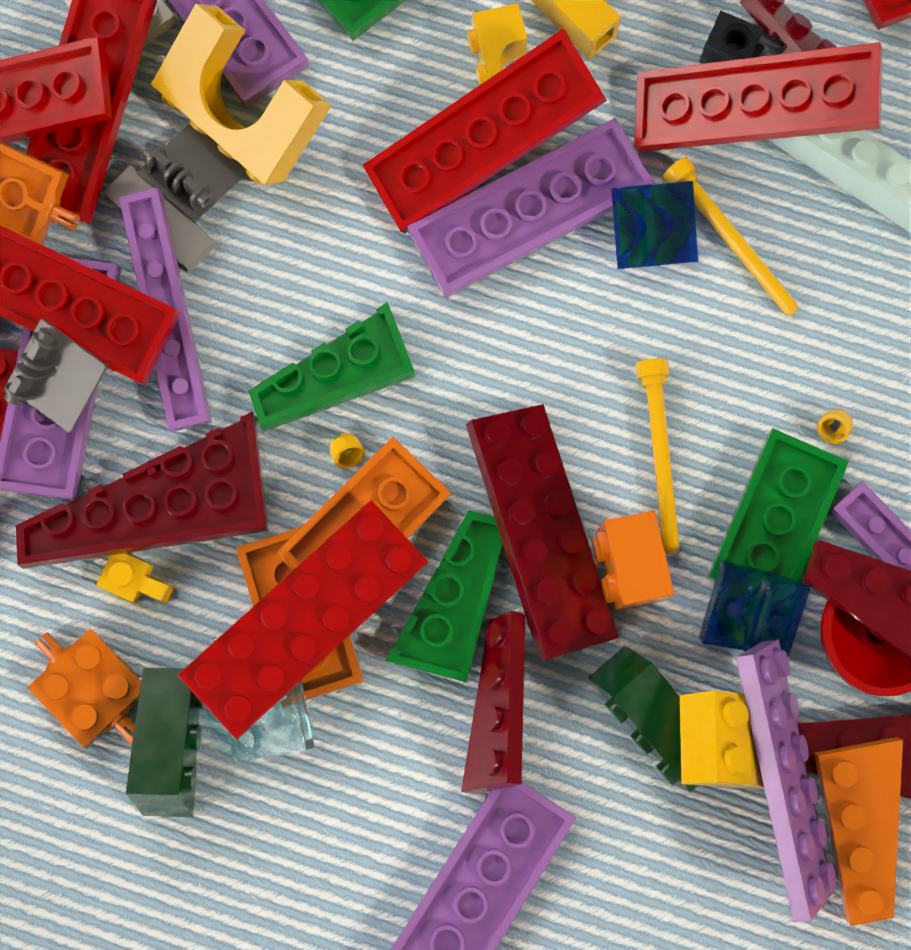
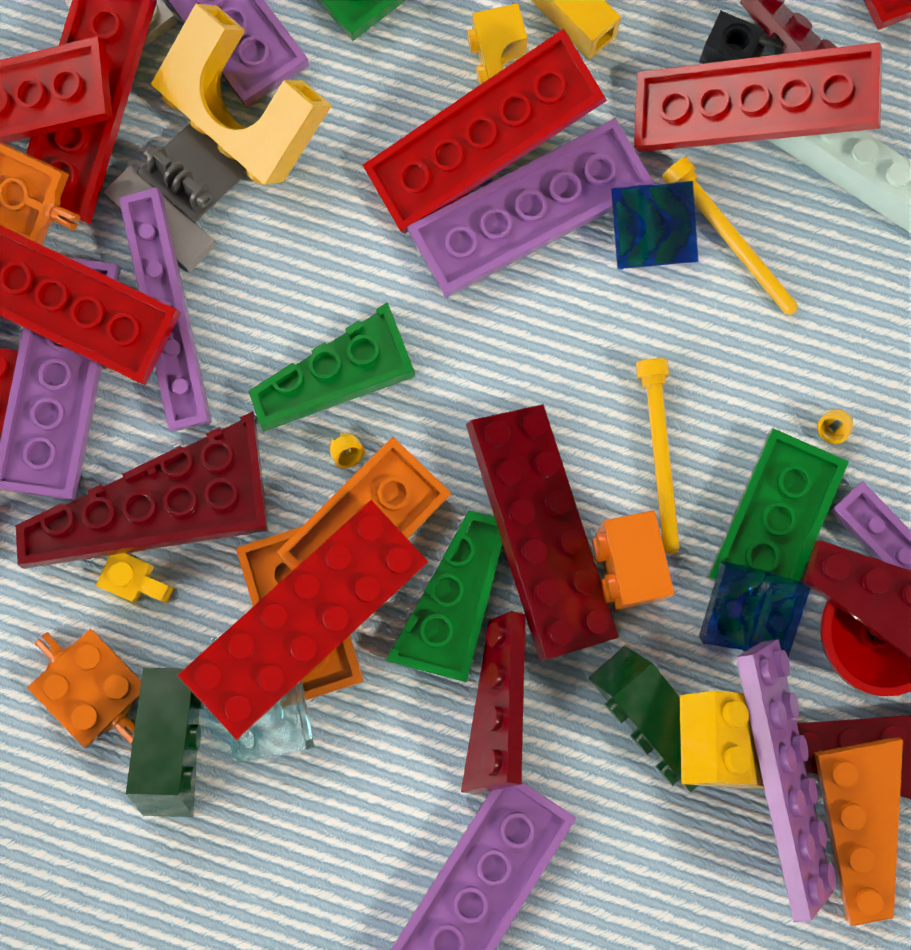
hinge [4,319,108,433] -> none

